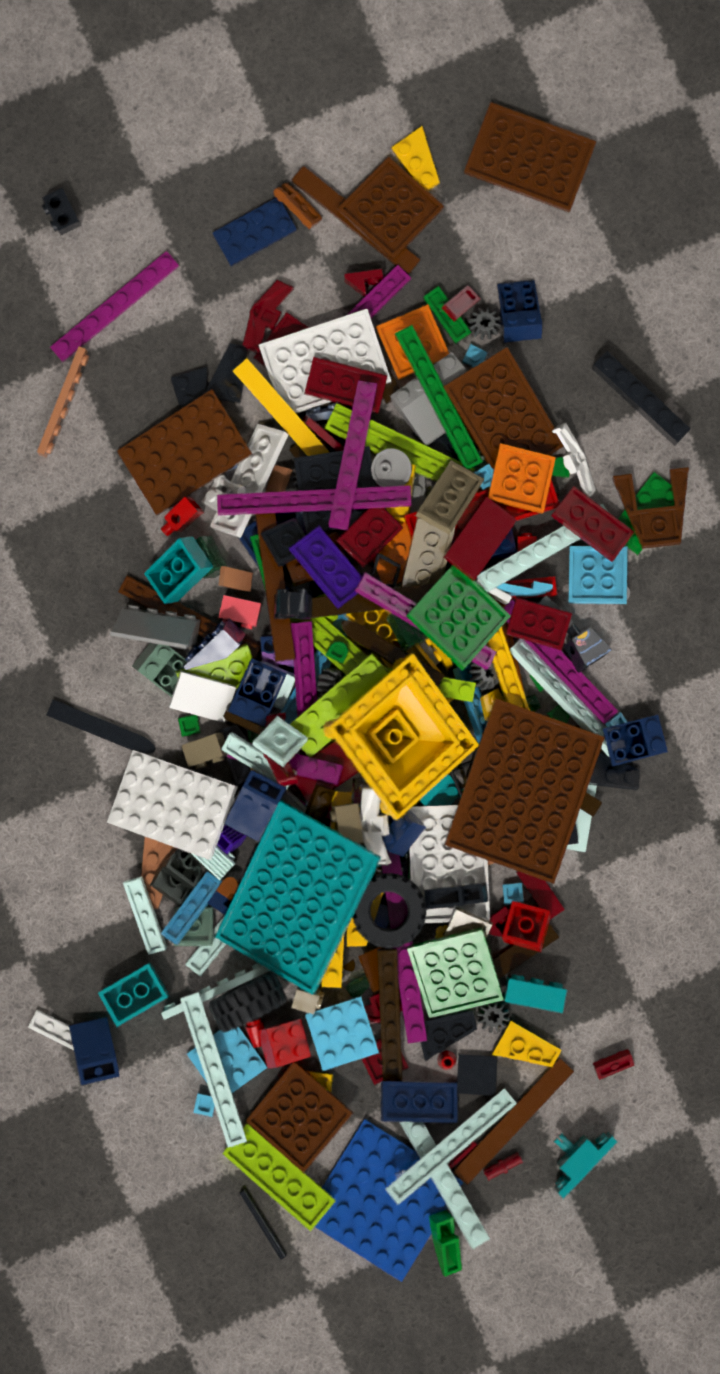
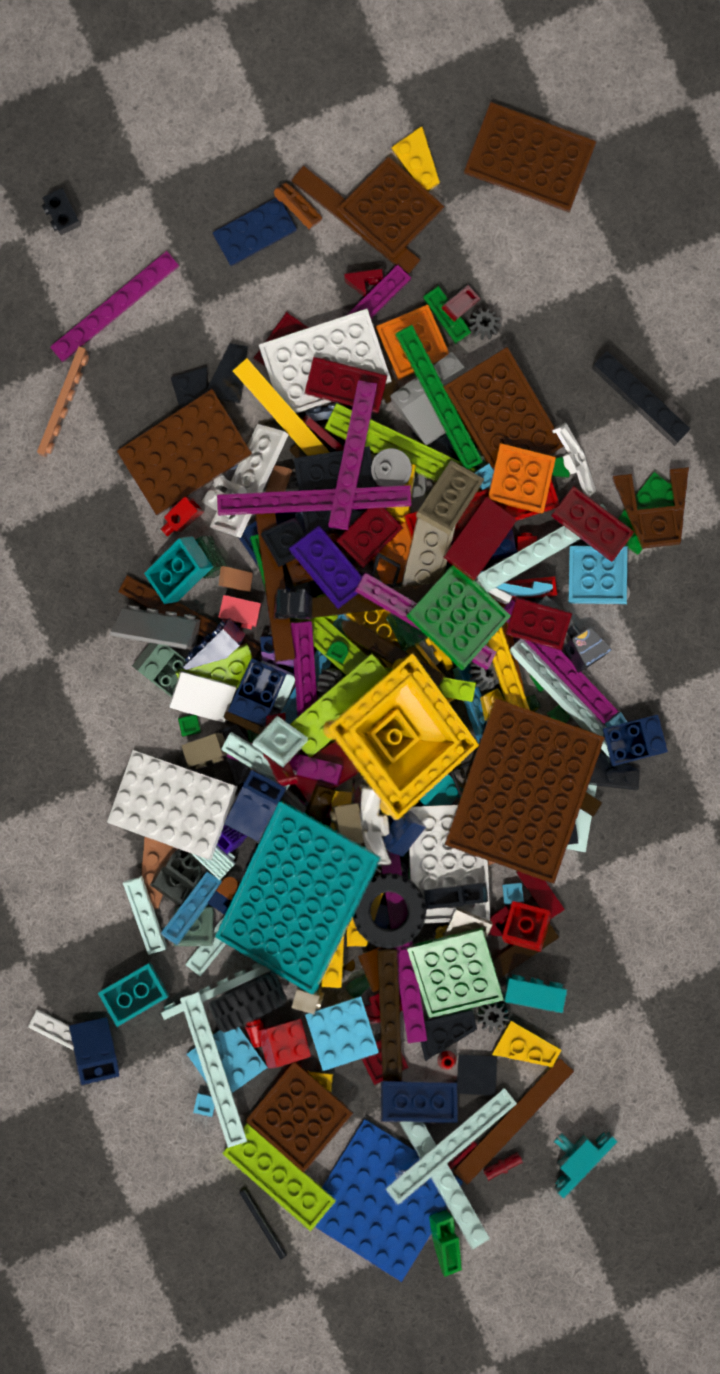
black piece [46,700,156,754] -> none
dark red plate [242,280,294,355] -> none
medium azure plate [462,344,488,367] -> none
dark blue slope [497,280,542,343] -> none
dark red plate [593,1049,635,1080] -> none

